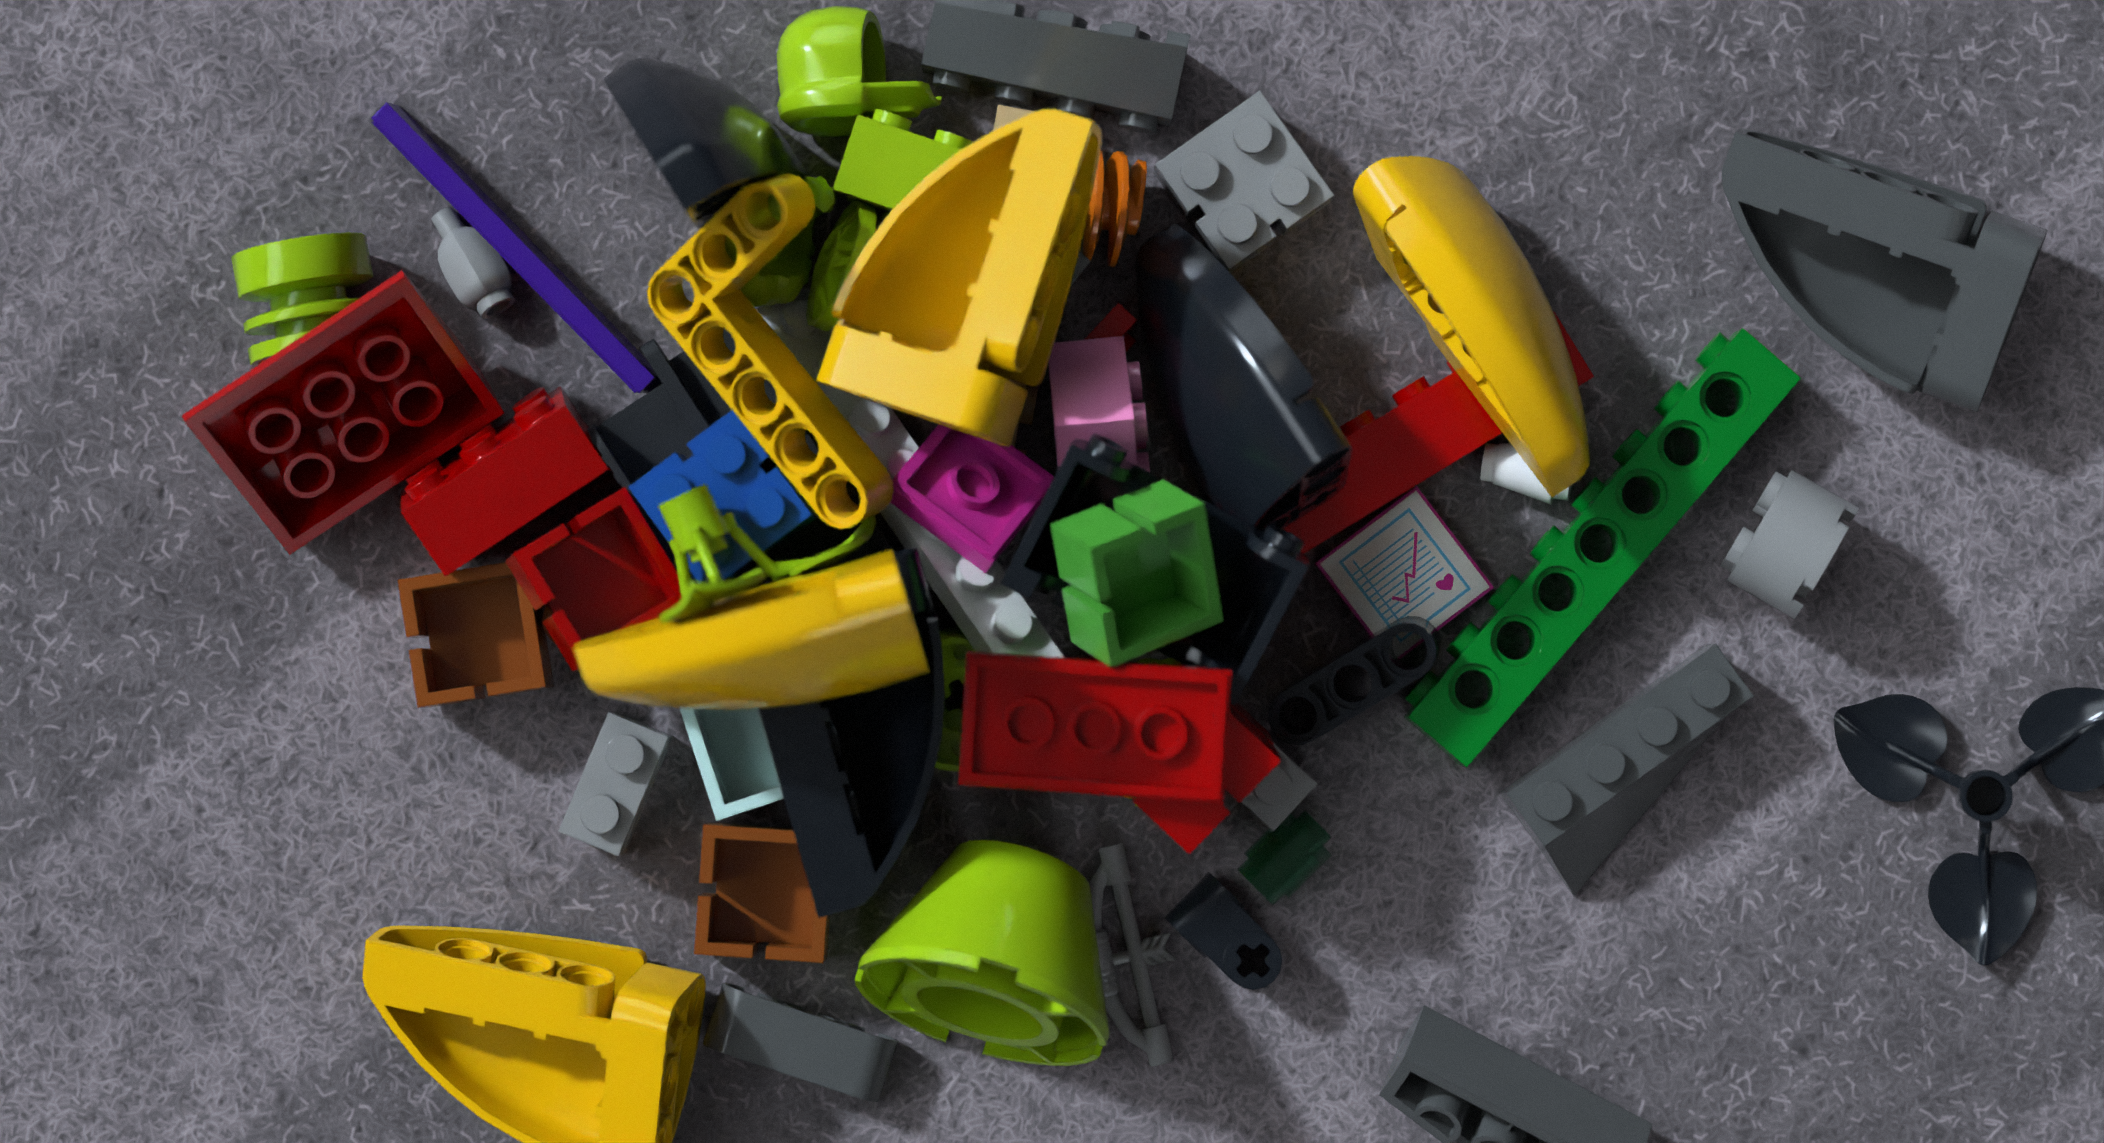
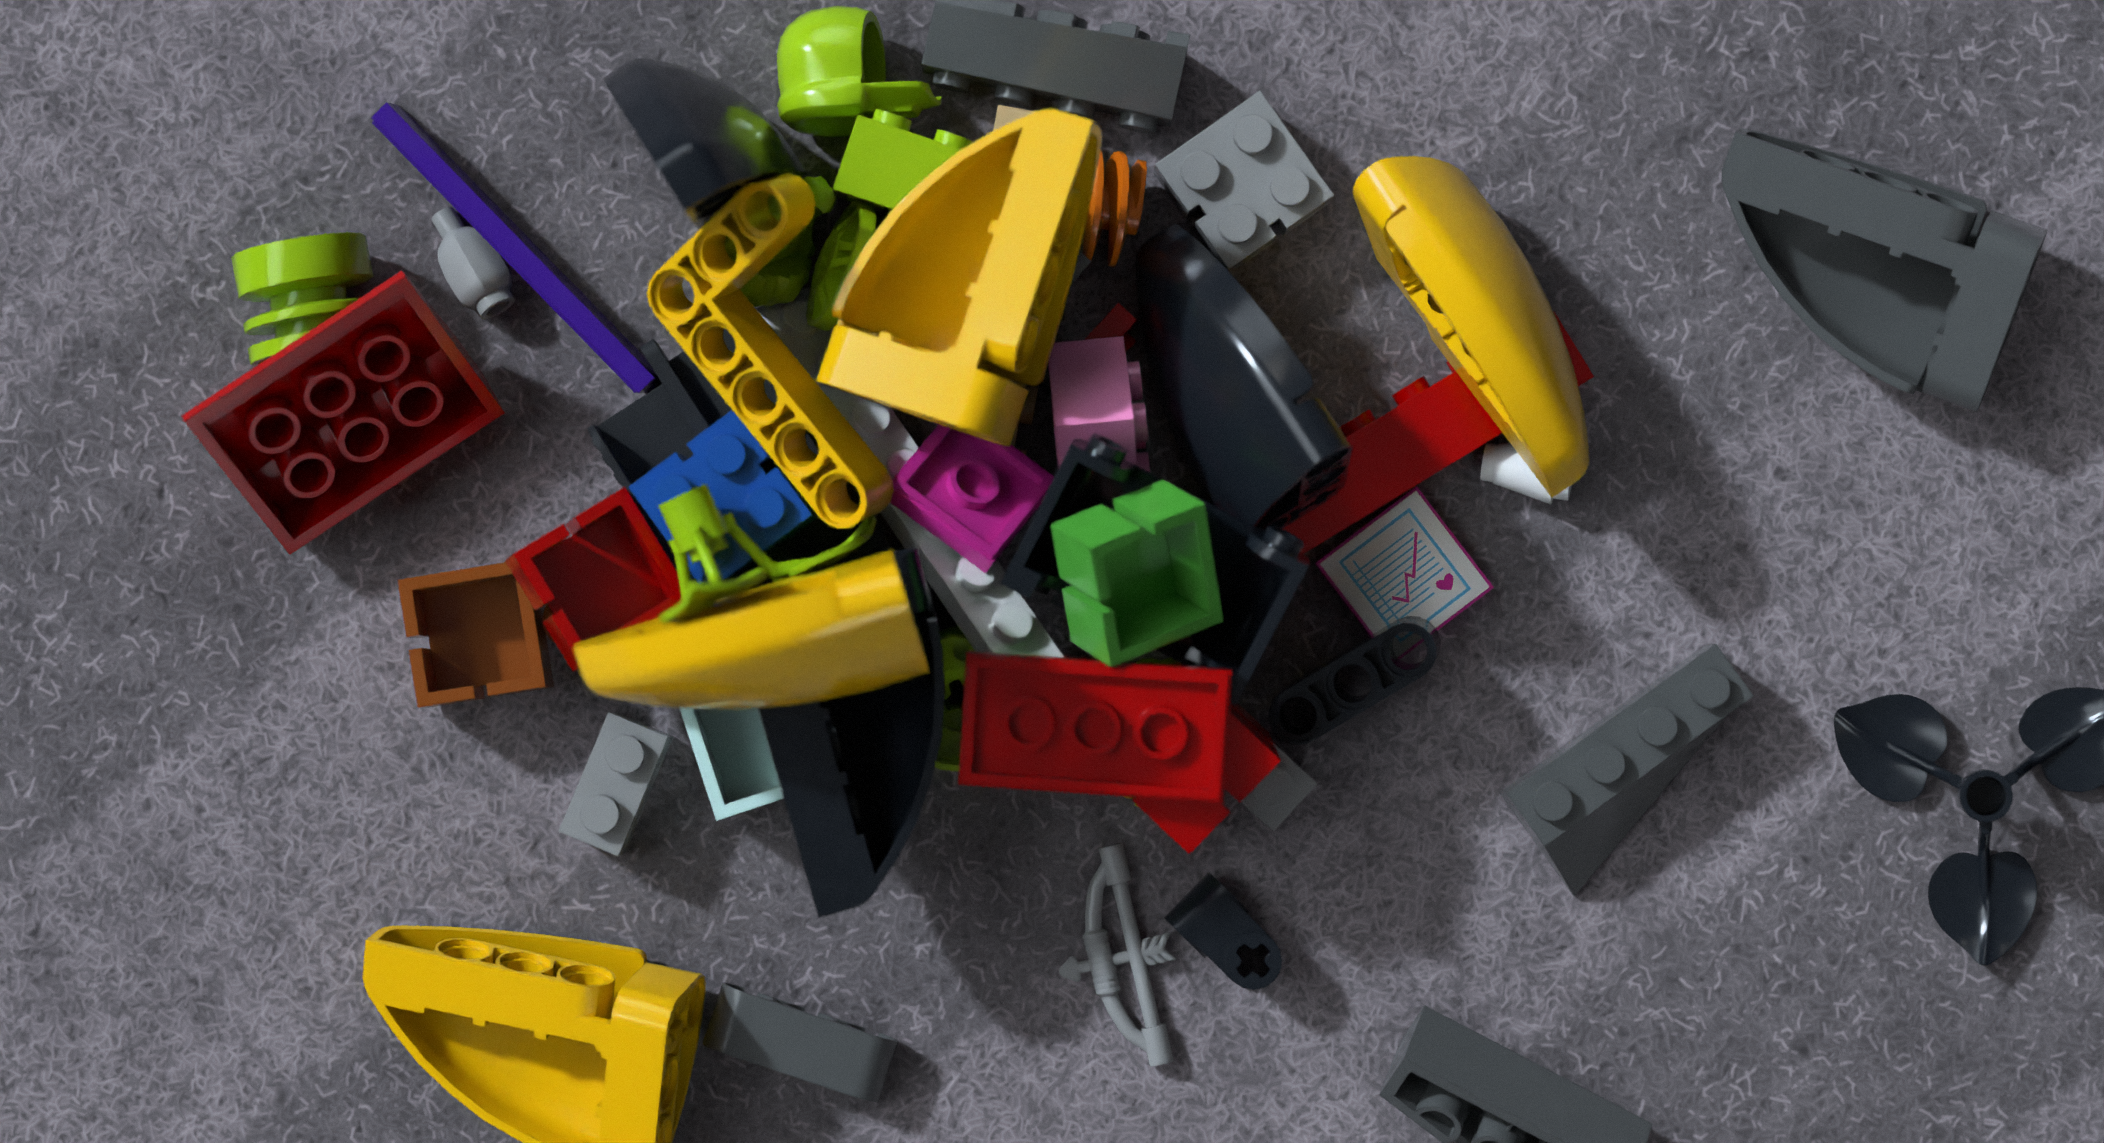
red brick [401,386,609,577] -> none
dark orange piece [694,823,830,963] -> none
lime cone [854,840,1109,1066] -> none
clear green brick [1237,810,1332,905] -> none
green brick [1403,328,1801,767] -> none
light grey brick [1720,469,1859,619] -> none

